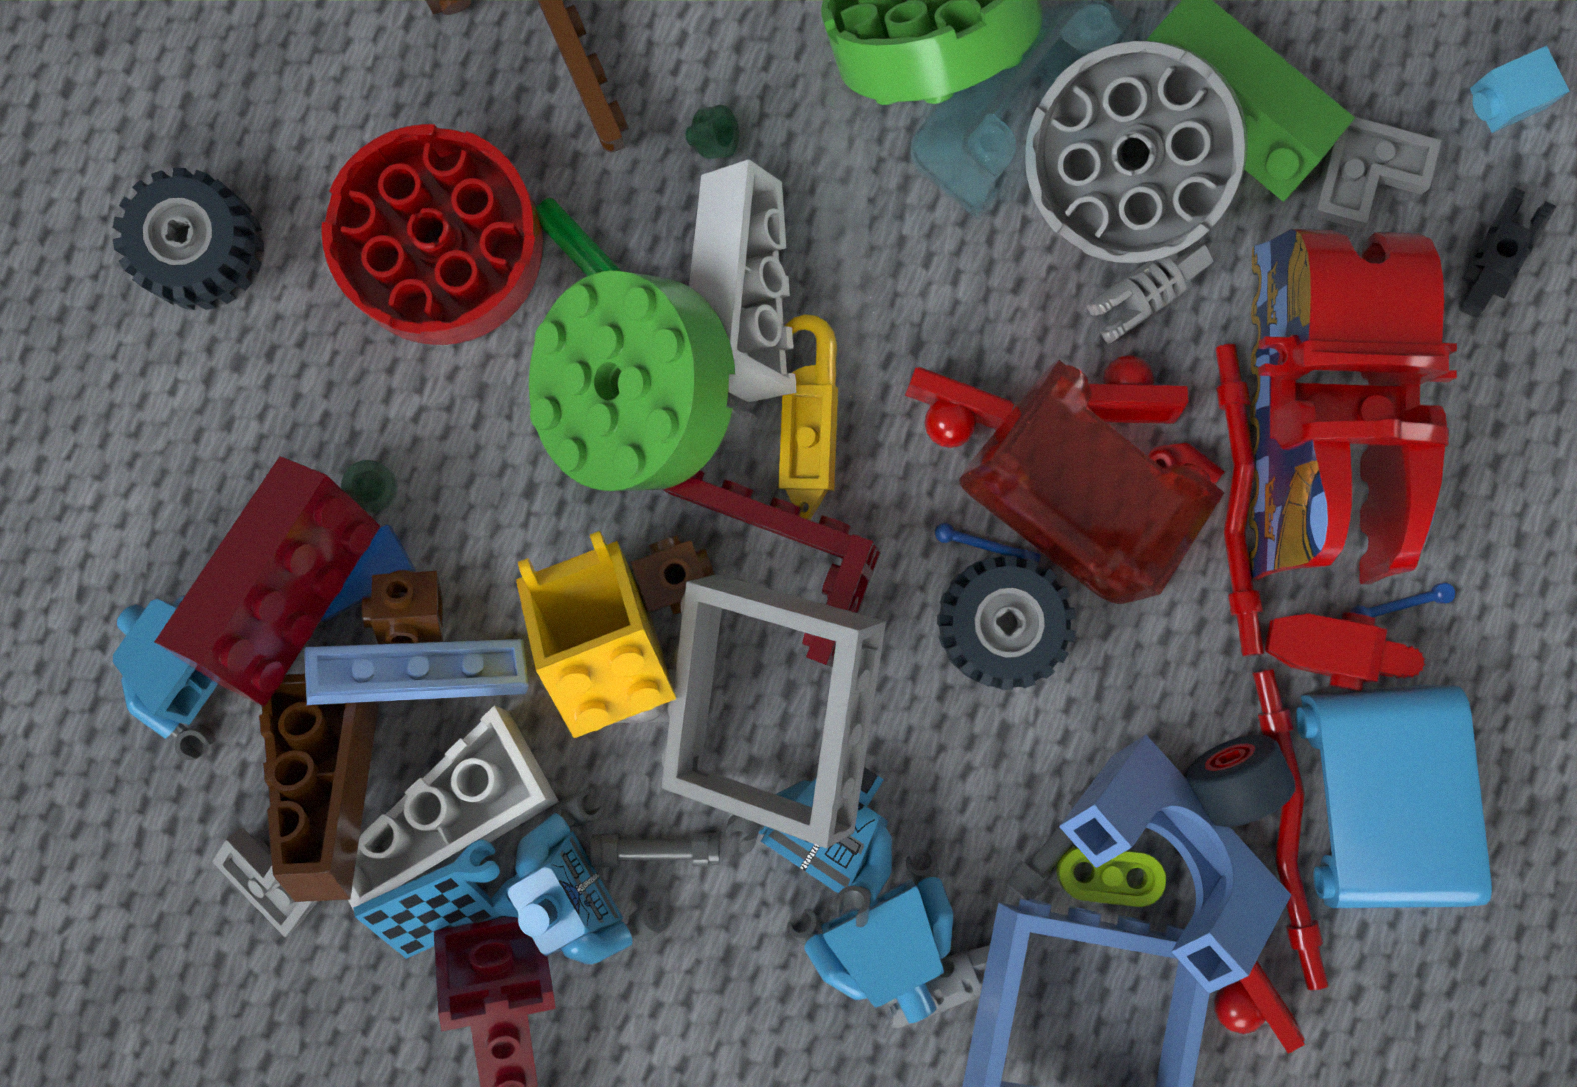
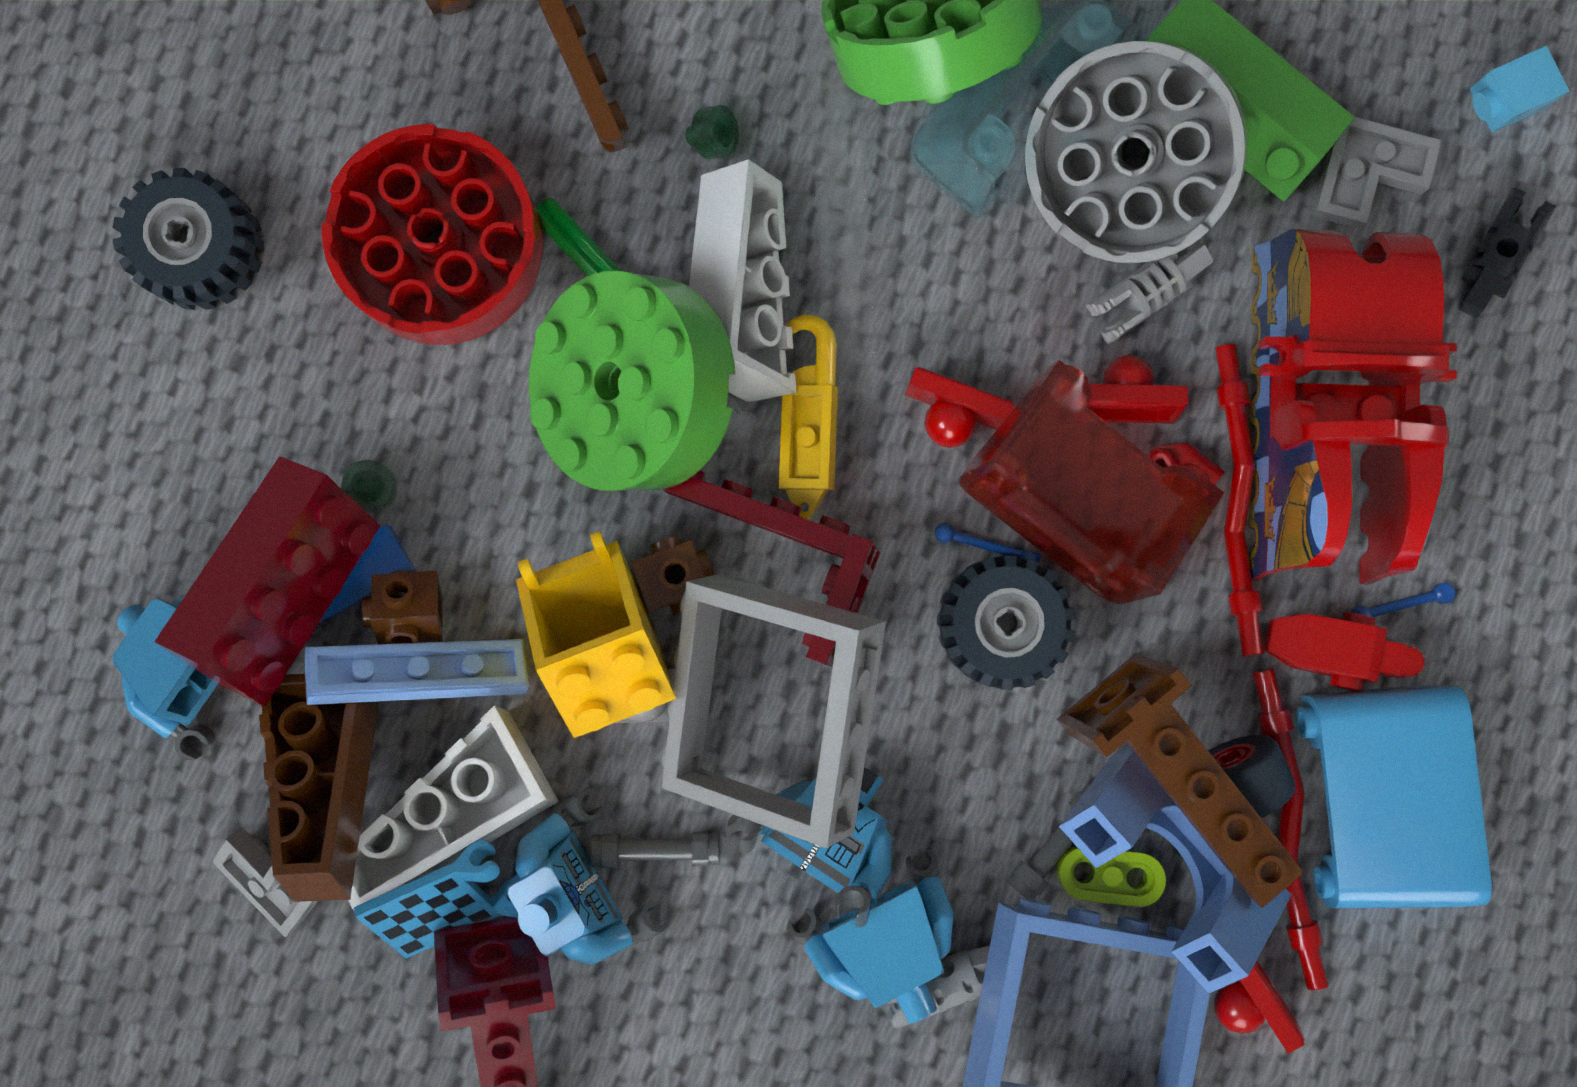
none -> reddish brown bracket [1056,653,1304,908]

